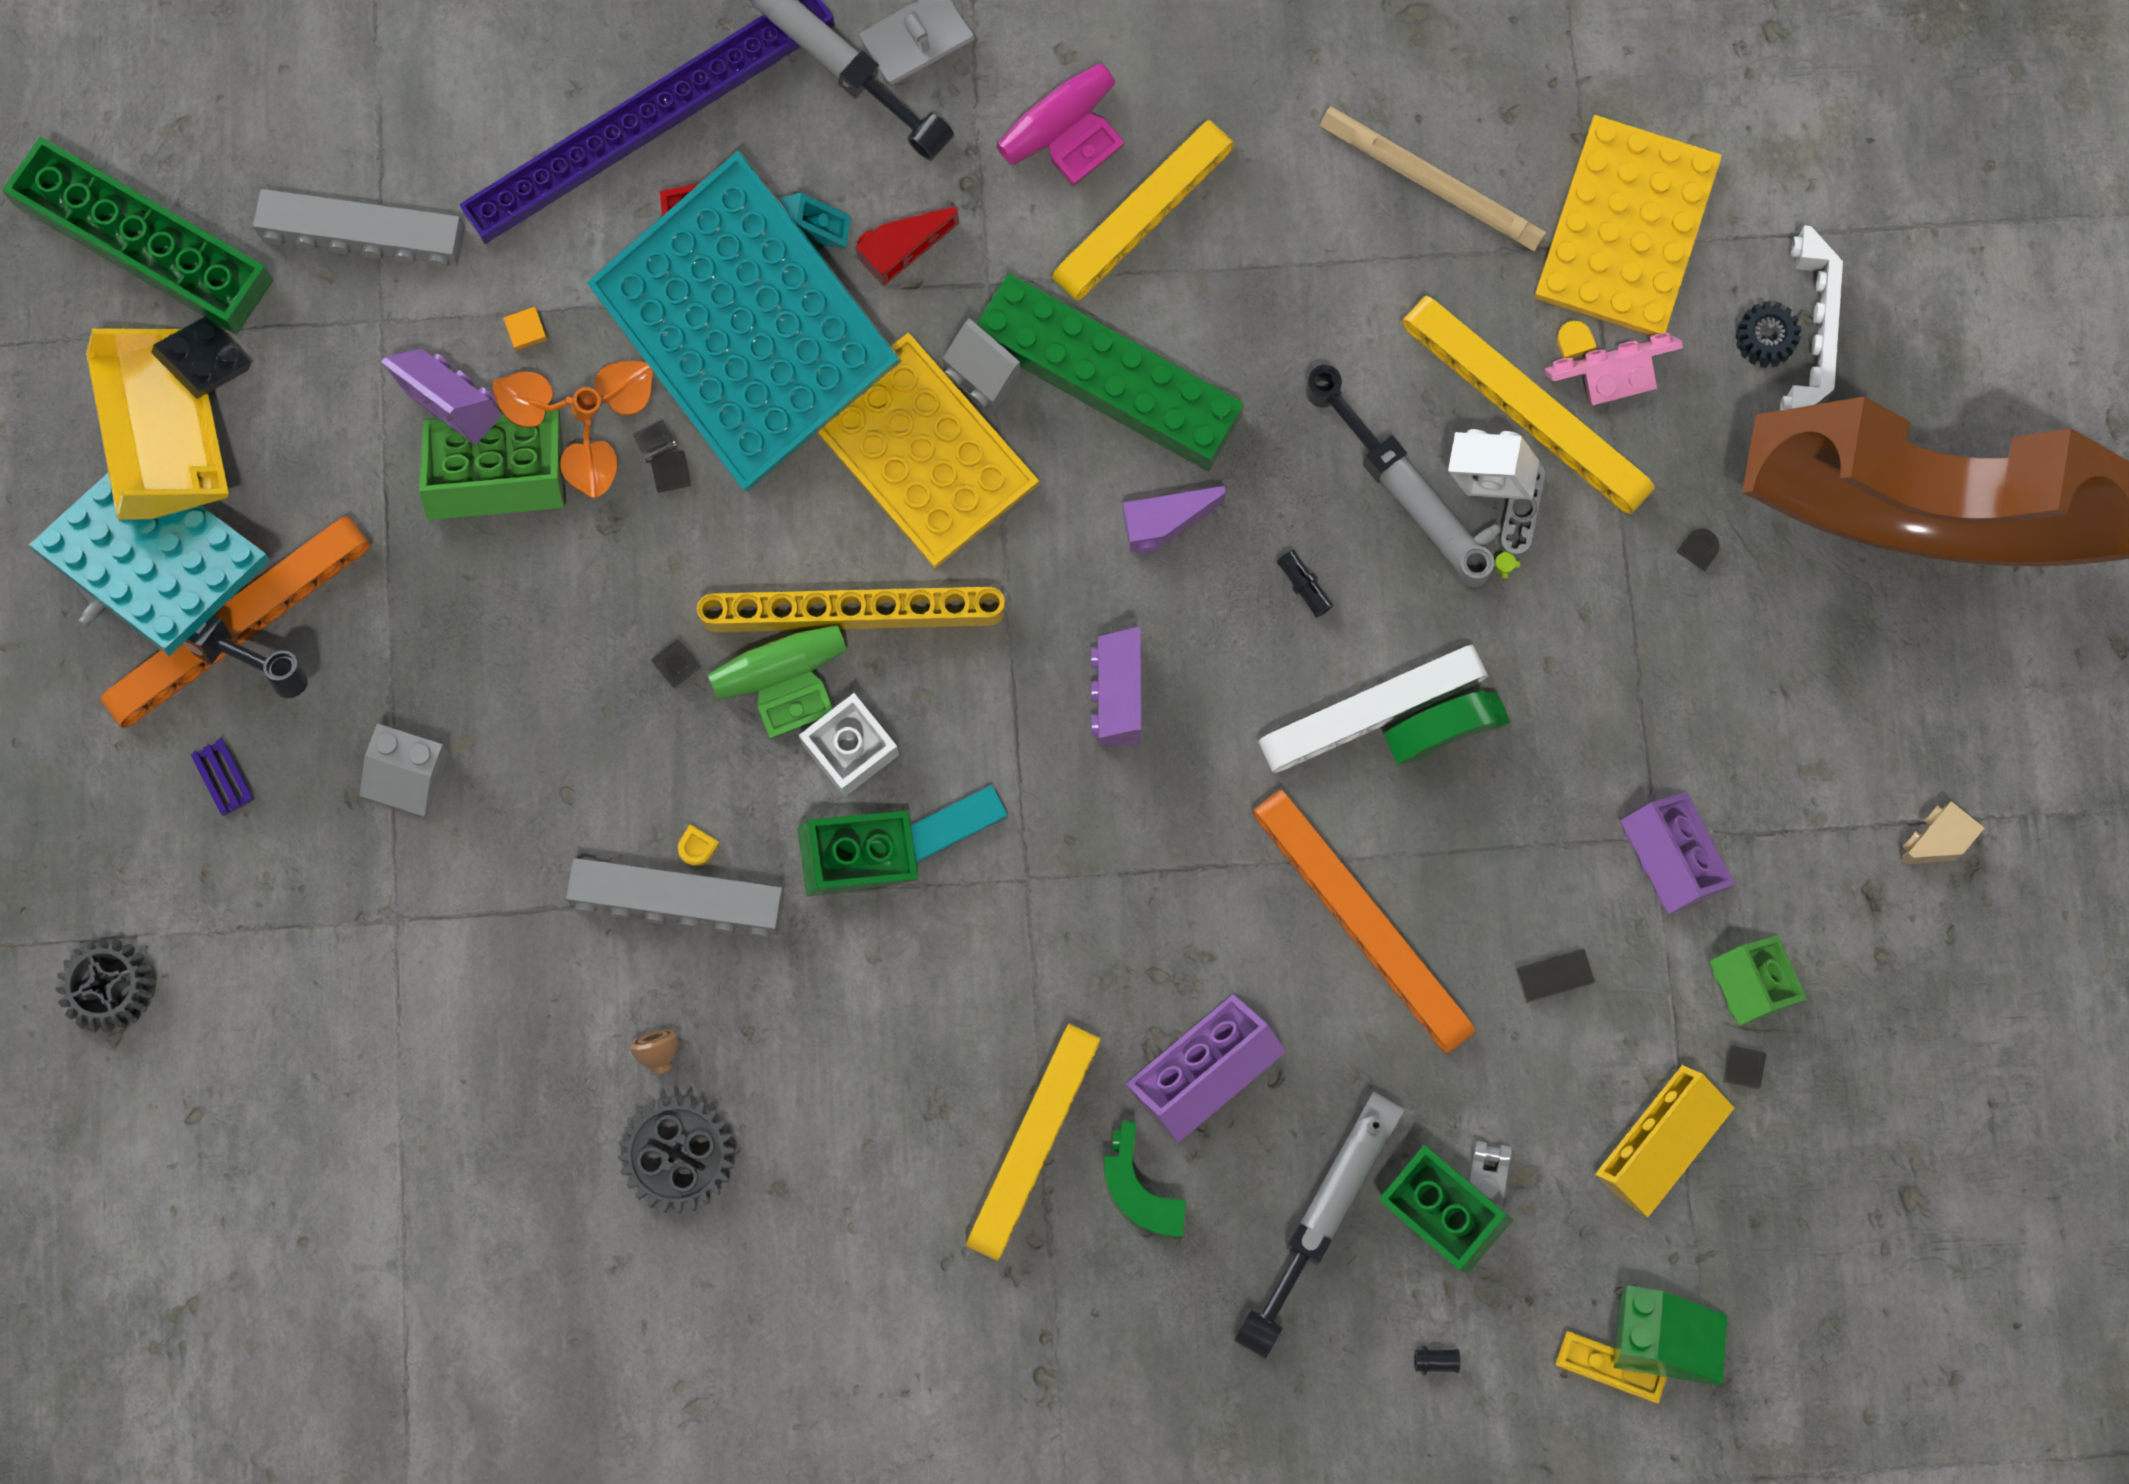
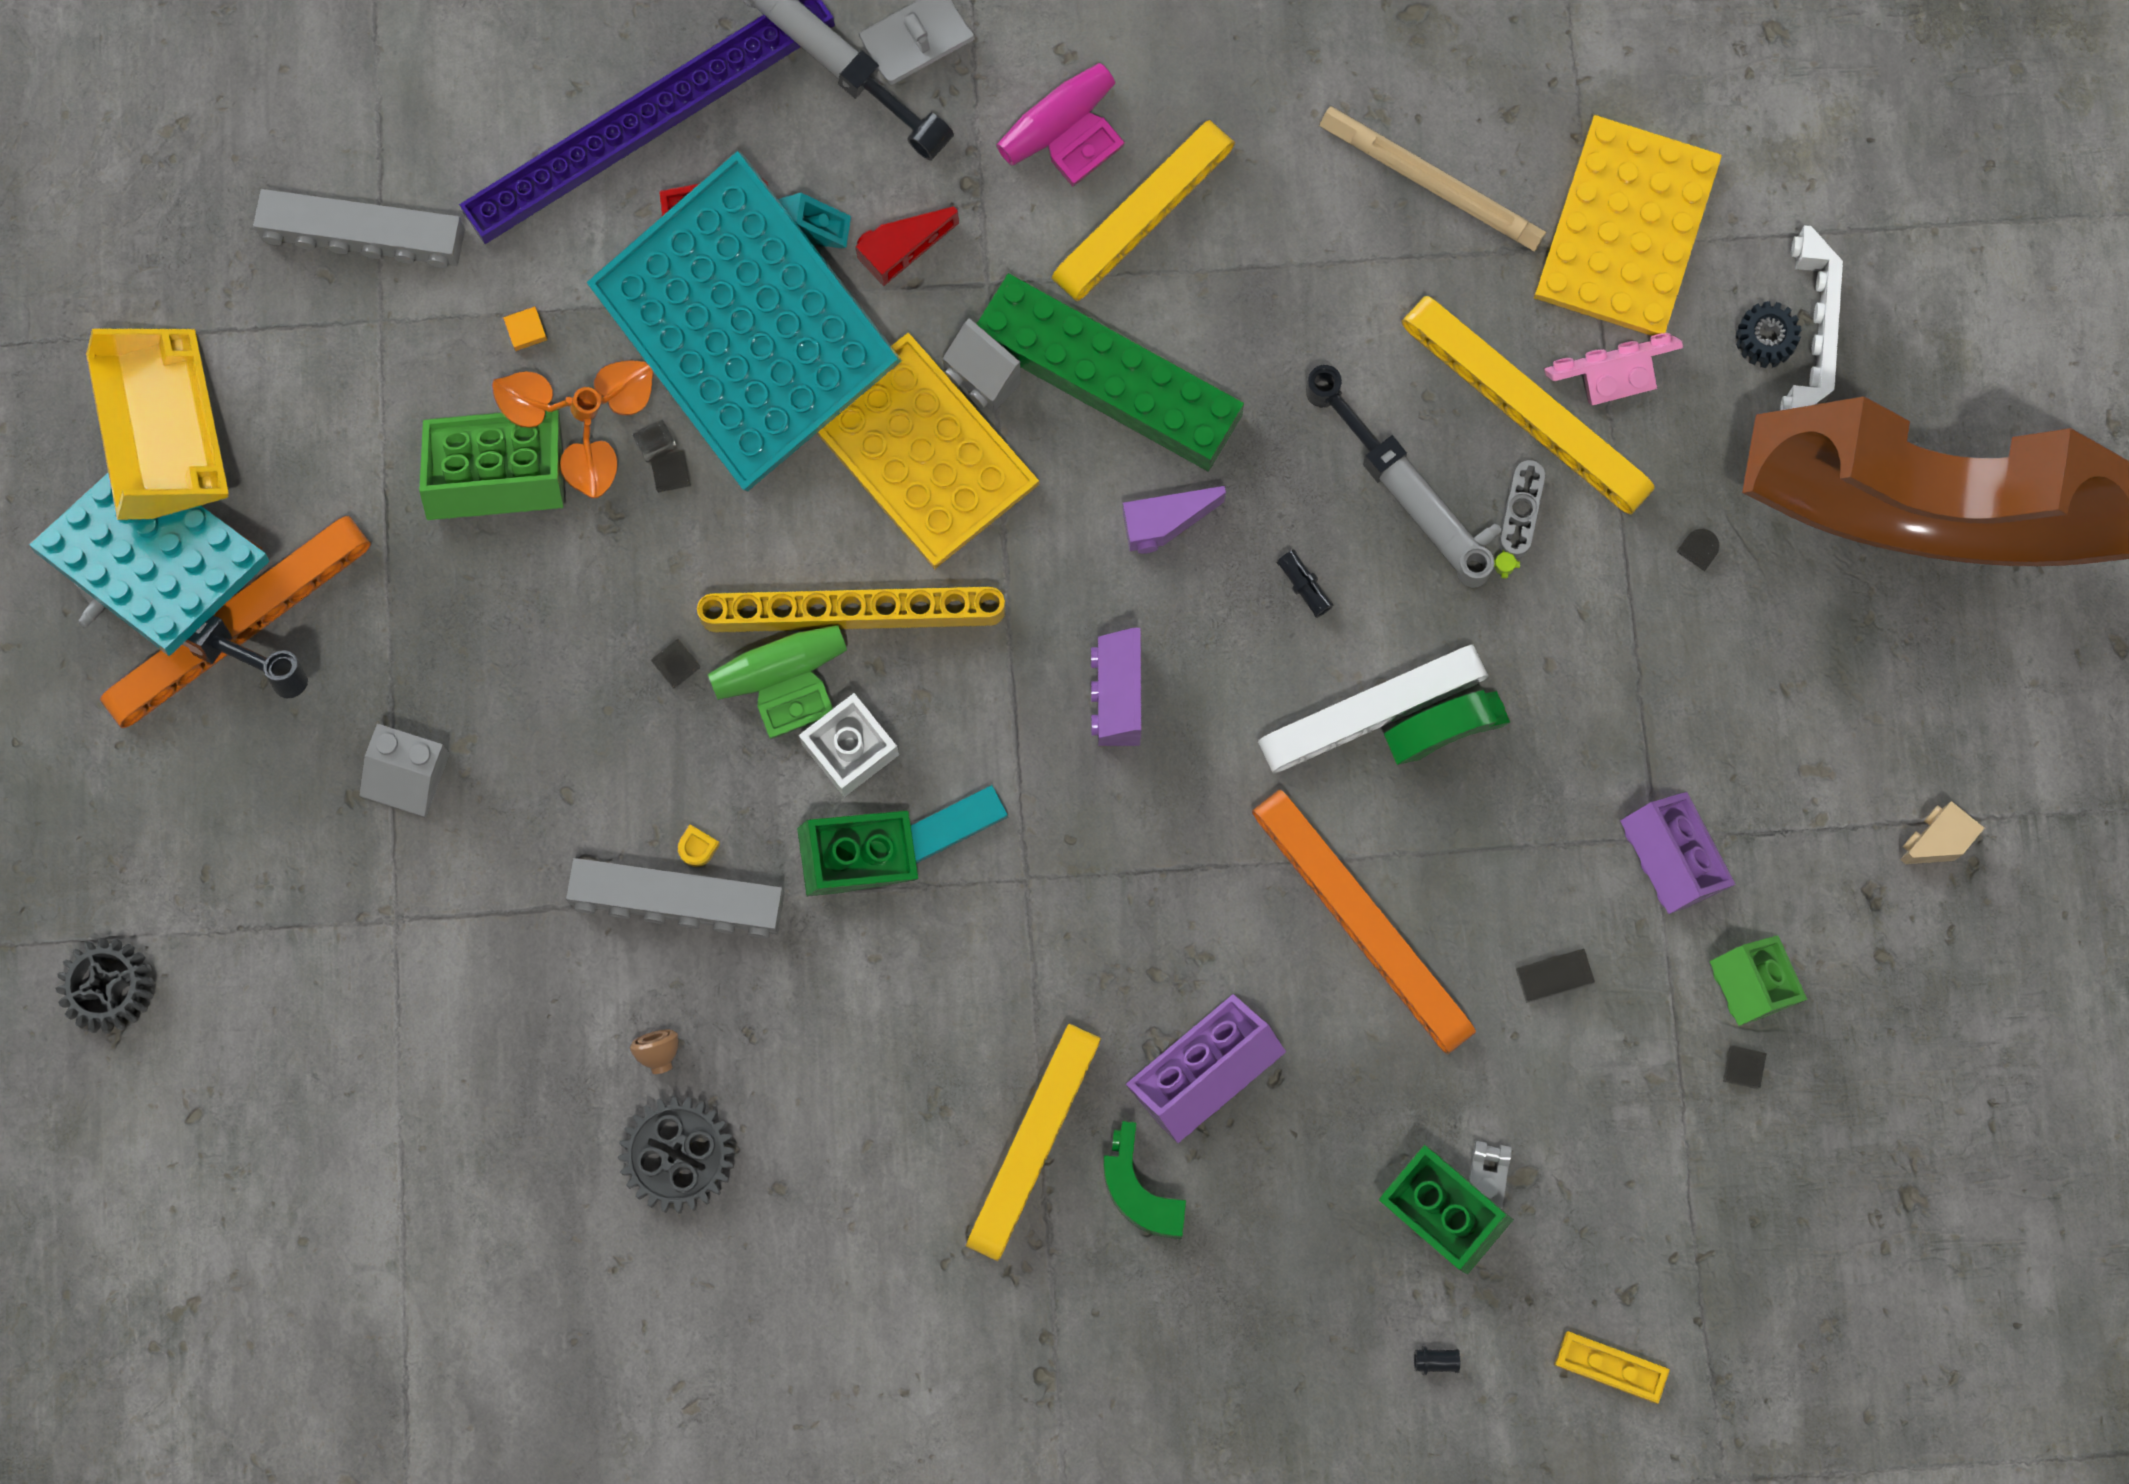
green brick [2,136,273,335] -> none
black plate [151,317,251,399] -> none
dark purple tile [190,738,254,816] -> none
medium lavender slope [381,349,502,445] -> none
light grey piece [1234,1091,1405,1359] -> none
white brick [1448,429,1540,500] -> none
yellow tile [1557,321,1597,358] -> none
yellow brick [1595,1065,1735,1218] -> none
green slope [1613,1285,1727,1386] -> none

